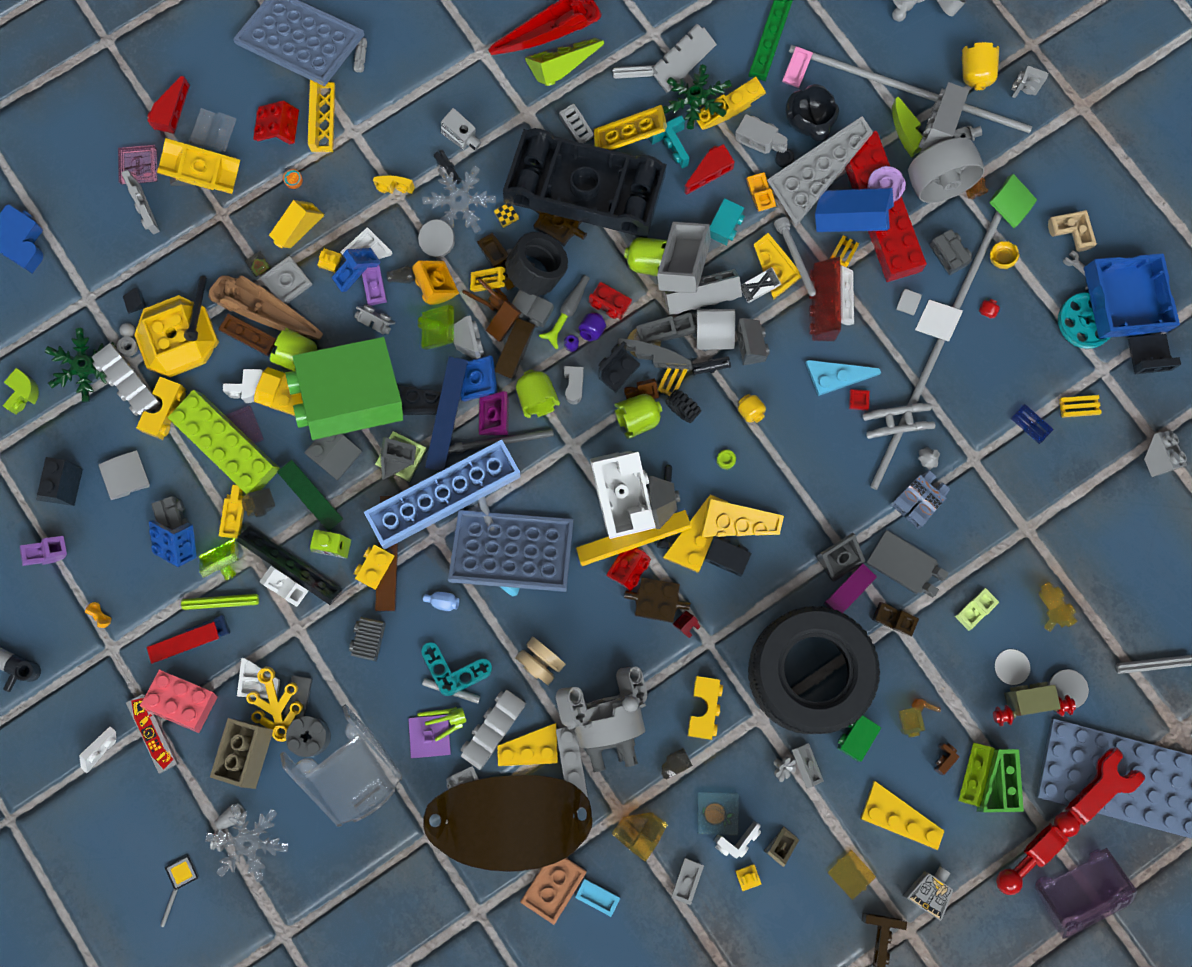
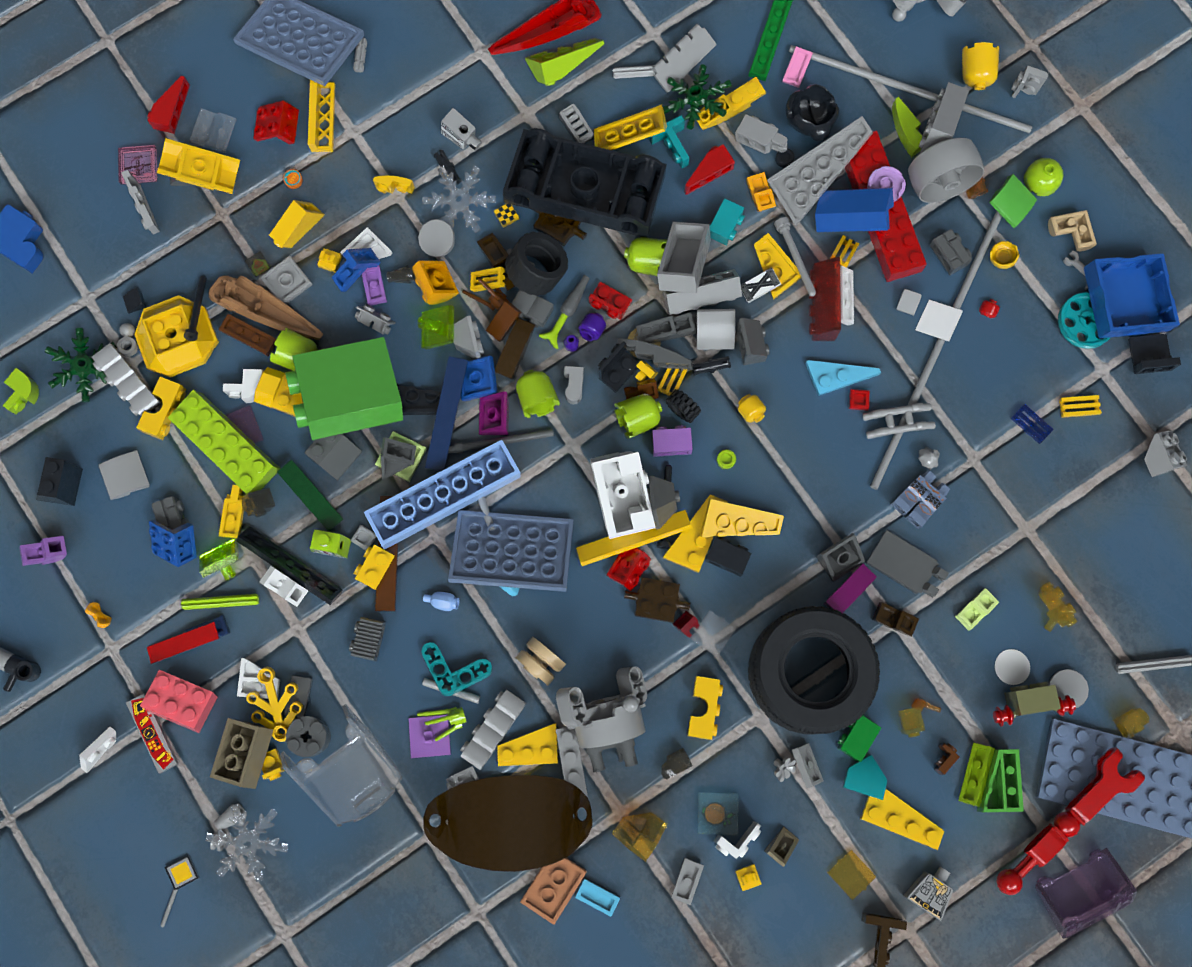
light grey piece [953,126,982,141] -> none
none -> yellow bracket [262,748,286,781]
none -> light grey tile [350,525,377,551]
none -> yellow tile [635,360,658,381]
none -> medium lavender brick [652,425,693,457]
none -> clear piece [691,611,736,657]
none -> teal slope [843,755,888,800]
none -> lime cylinder [1024,158,1064,196]
none -> clear yellow brick [1113,708,1150,738]

